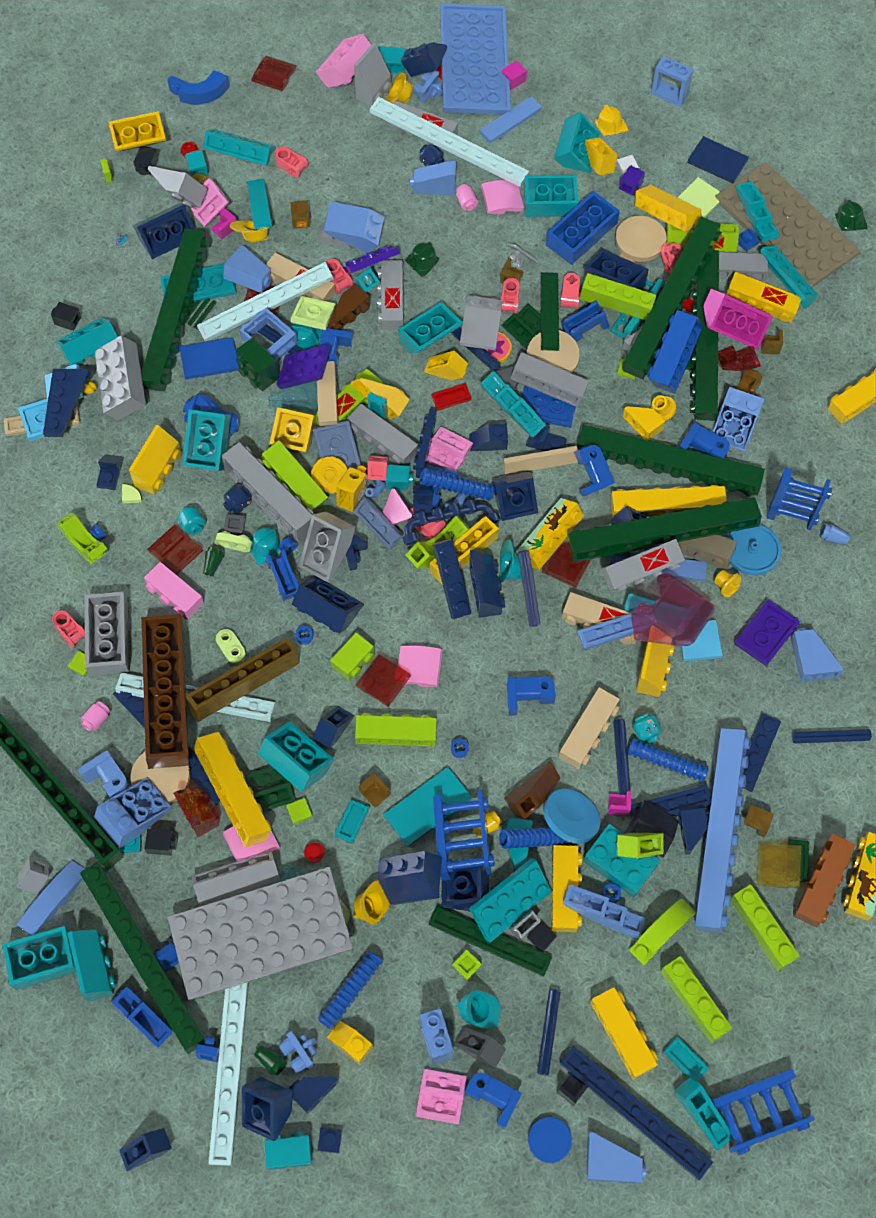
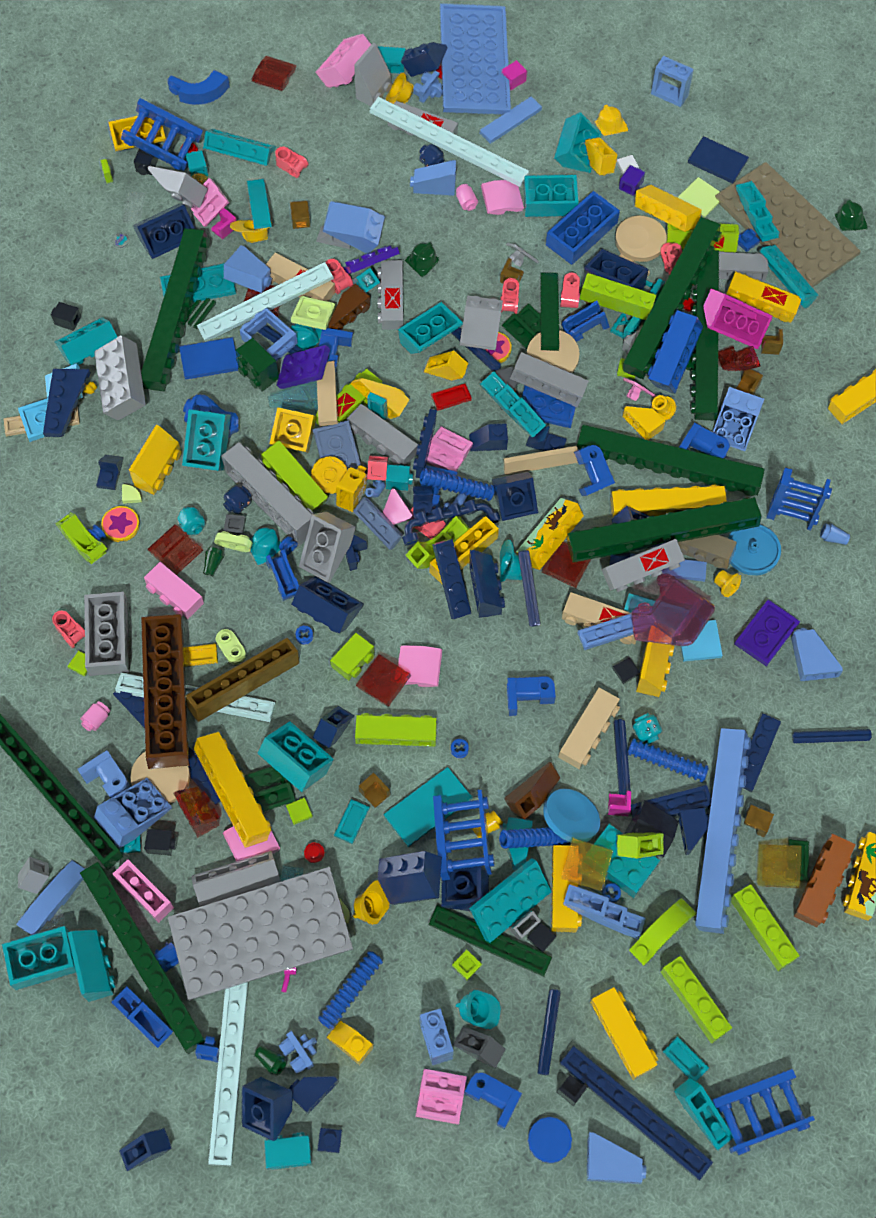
none -> tile [101,506,140,542]
none -> bright pink brick [113,860,174,923]
none -> blue fence [121,98,203,171]
none -> yellow tile [184,644,218,667]
none -> dark pink hand [281,967,297,993]
none -> clear yellow plate [561,838,613,891]
none -> black tile [612,658,640,684]
none -> bright pink piece [623,378,657,401]

